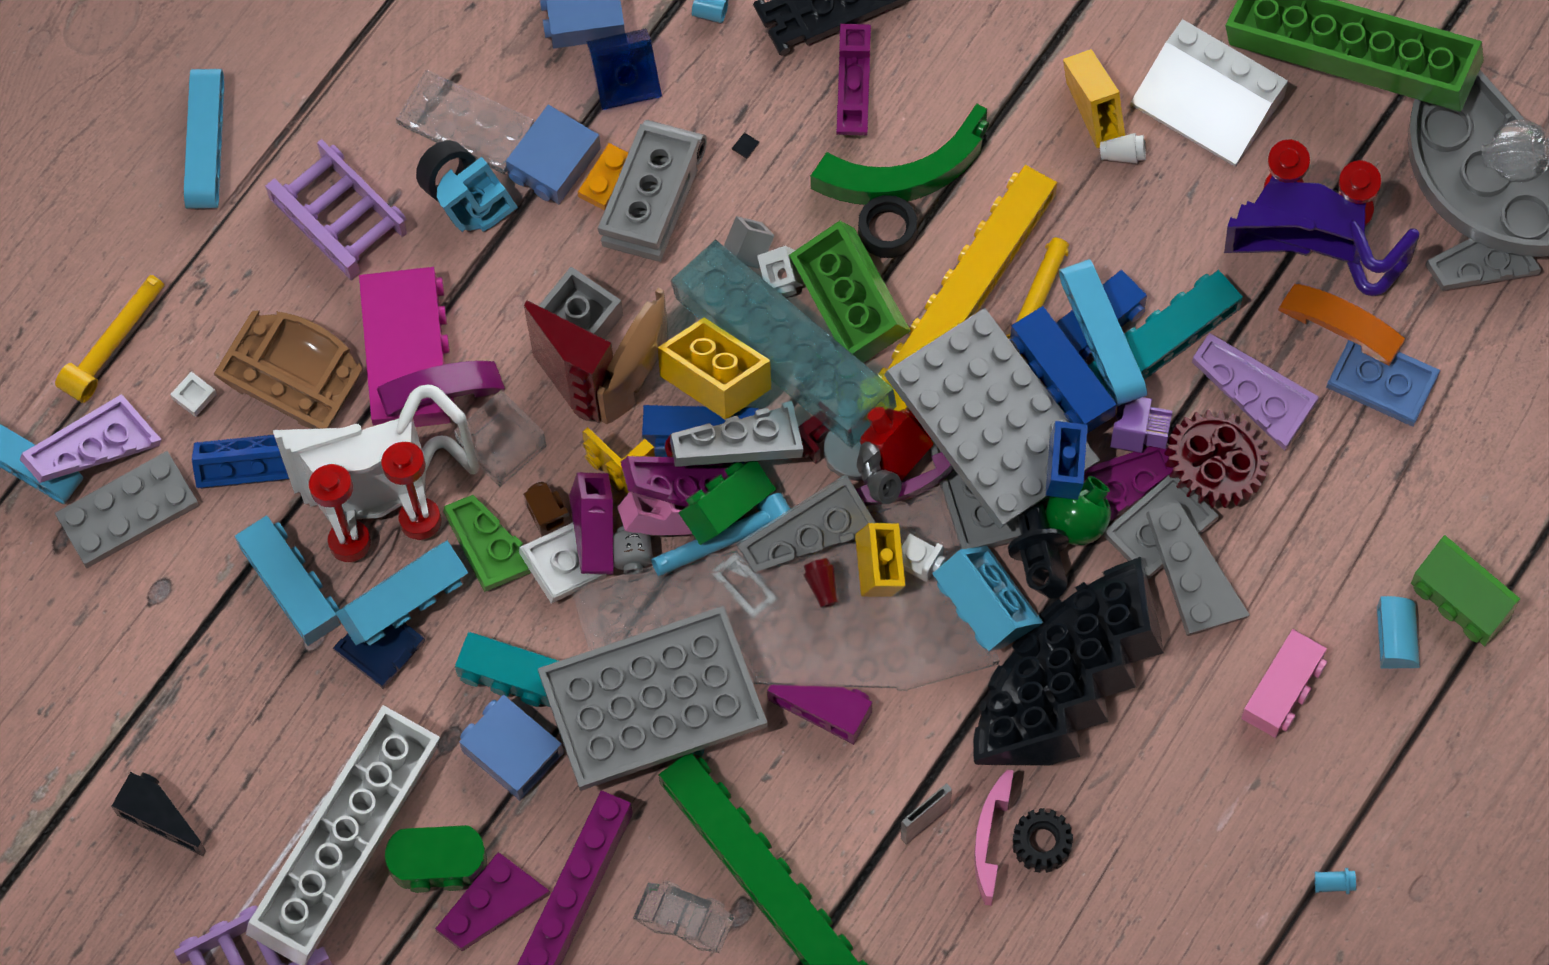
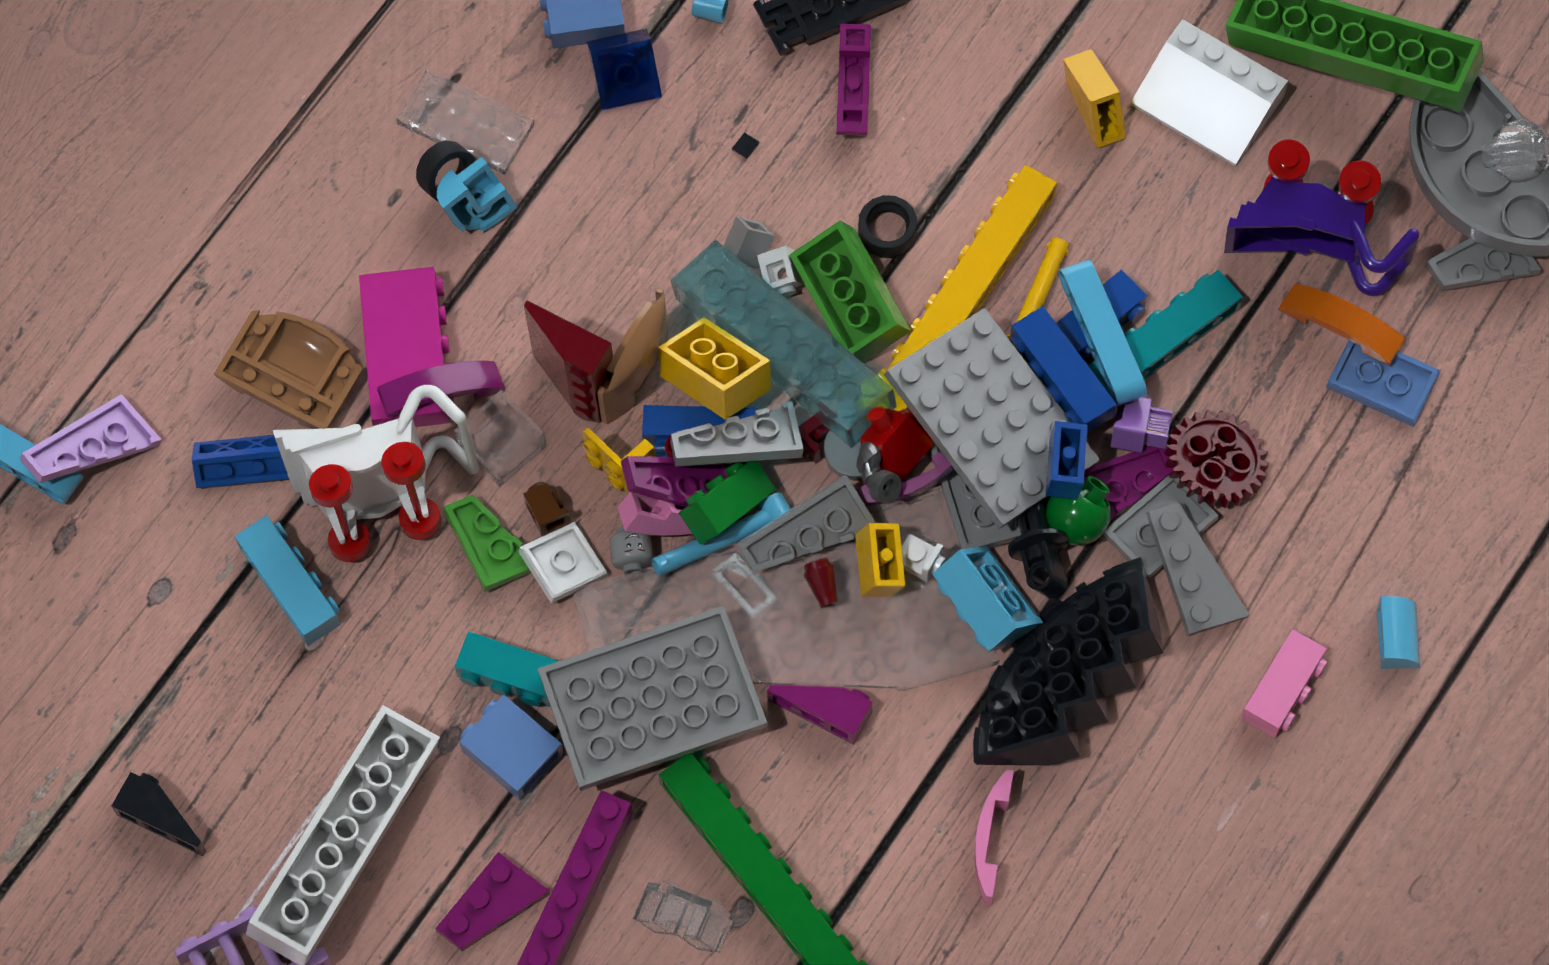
yellow piece [55,274,165,403] -> none
light grey plate [55,451,199,569] -> none
white plate [170,372,217,417] -> none
medium azure beam [184,69,224,209] -> none
lavender fence [265,139,407,280] -> none
dark blue piece [333,623,425,689] -> none
medium azure brick [335,540,468,645] -> none
green brick [385,825,487,893] -> none
medium blue brick [506,105,601,205] -> none
light grey brick [539,267,623,339] -> none
magenta slope [569,472,613,574] -> none
light orange plate [578,143,628,210] -> none
light grey hinge [598,120,707,262] -> none
green arch [810,103,989,205] -> none
light grey piece [901,783,952,844] -> none
black tyre [1012,808,1073,873] -> none
white cone [1100,133,1146,164] -> none
lavender wing [1192,333,1319,451] -> none
medium azure pin [1315,868,1356,894] -> none
bright green slope [1411,535,1520,646] -> none

